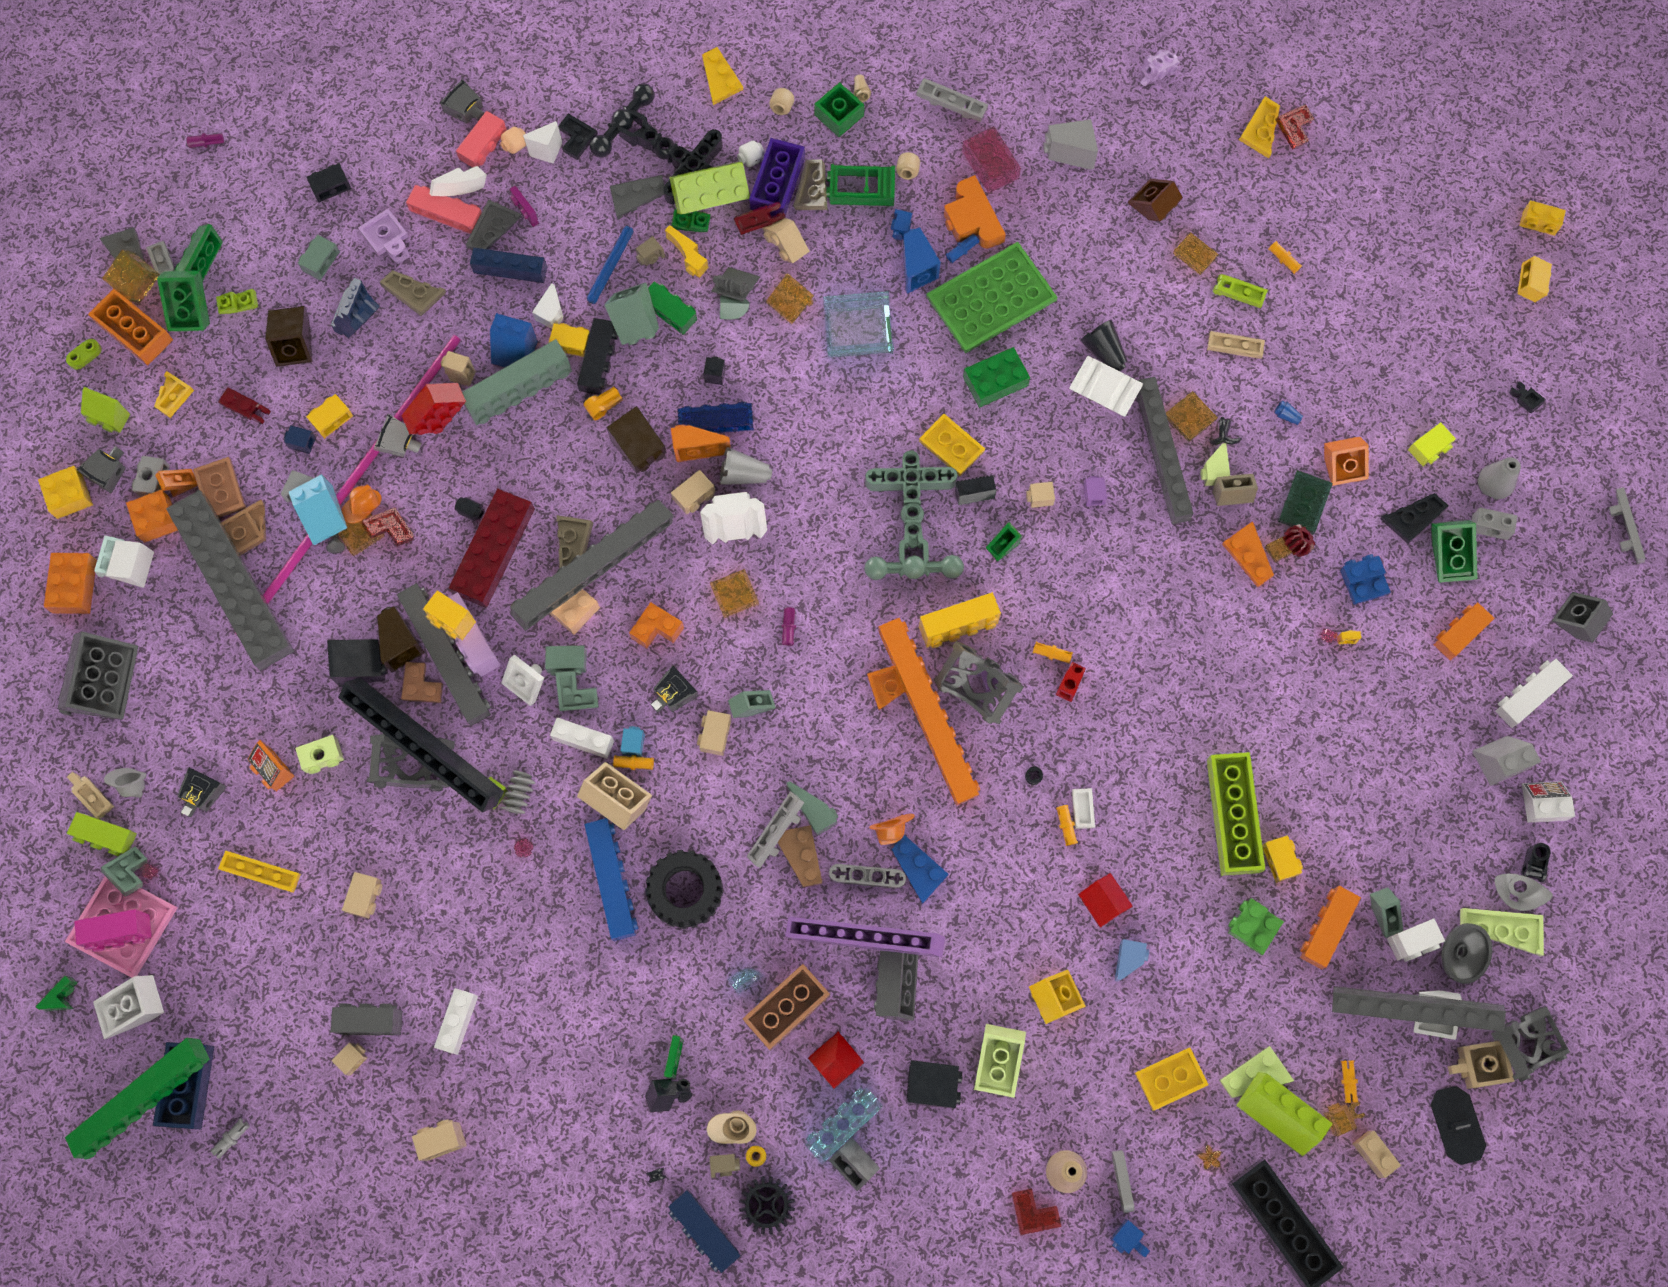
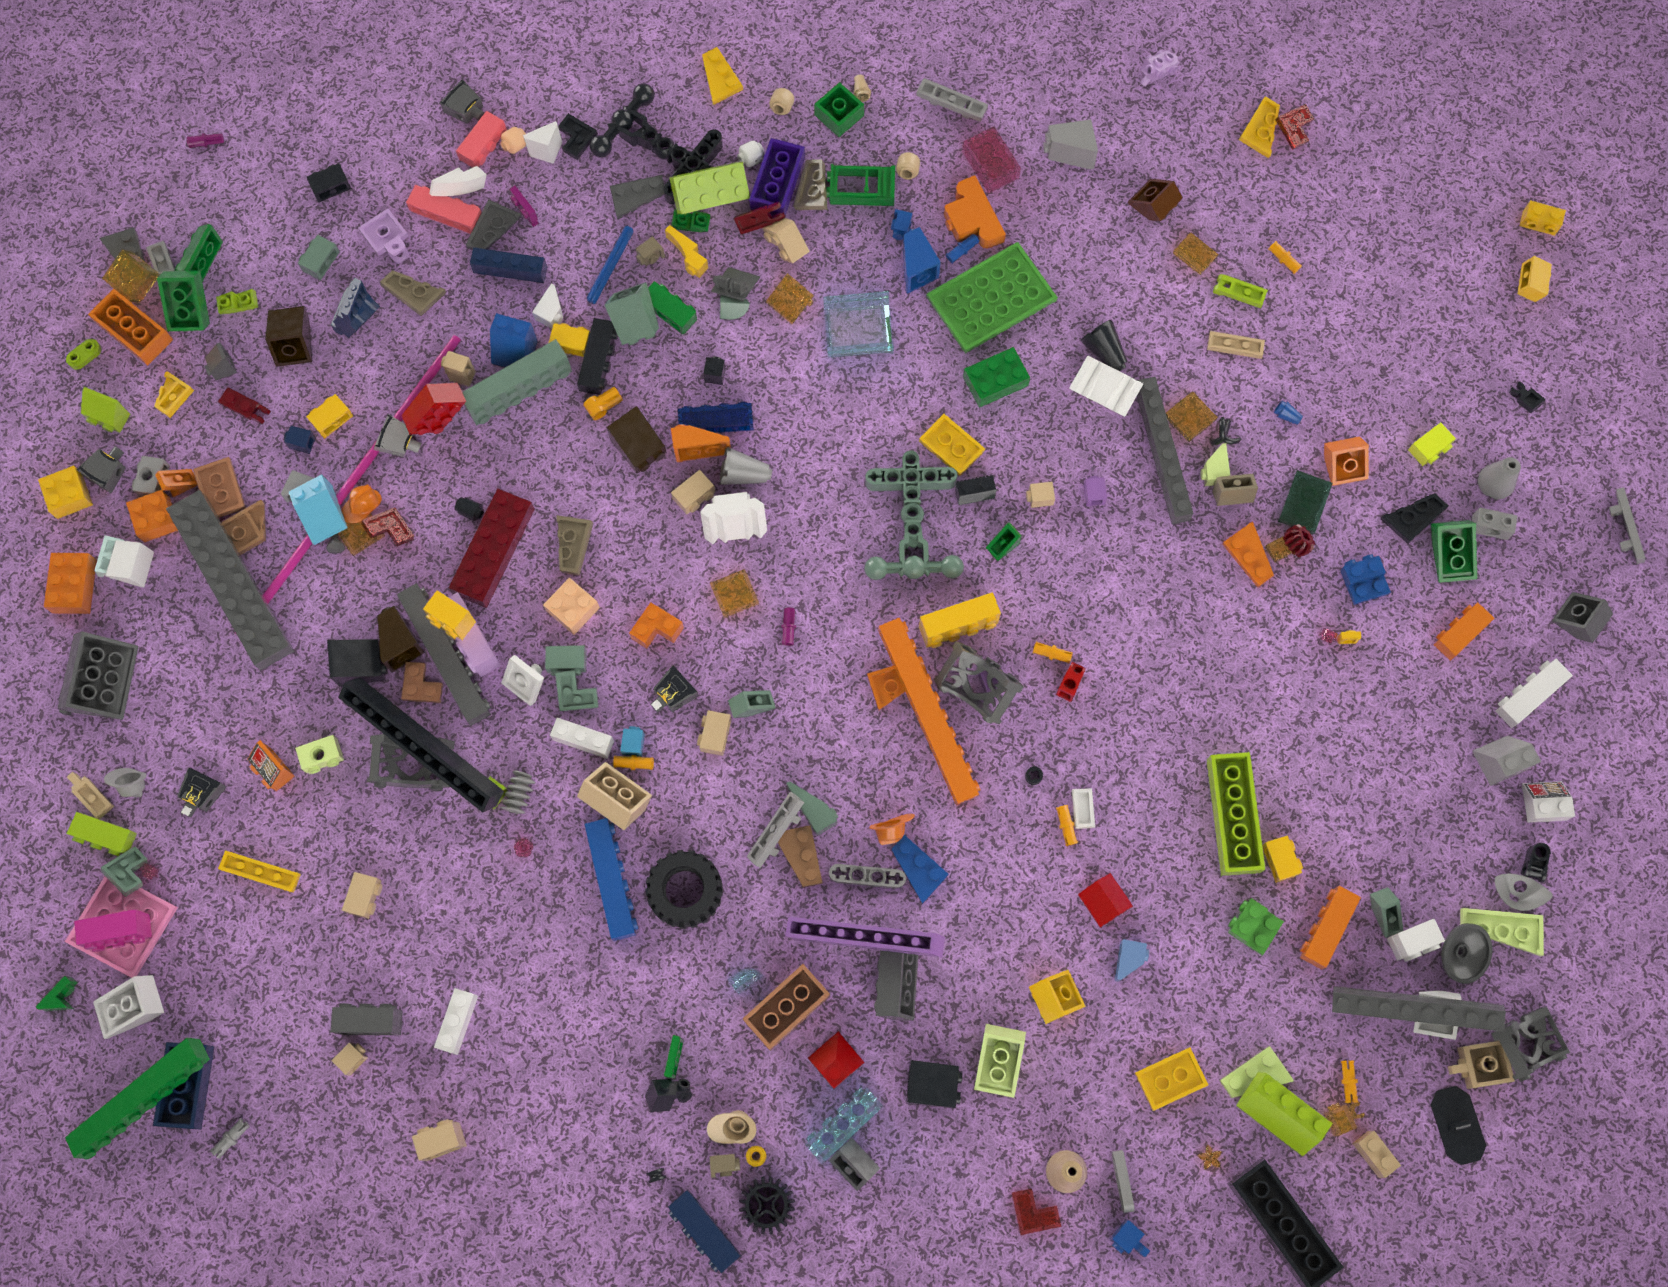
dark grey brick [510,500,674,631] -> none
none -> dark grey slope [205,343,237,381]

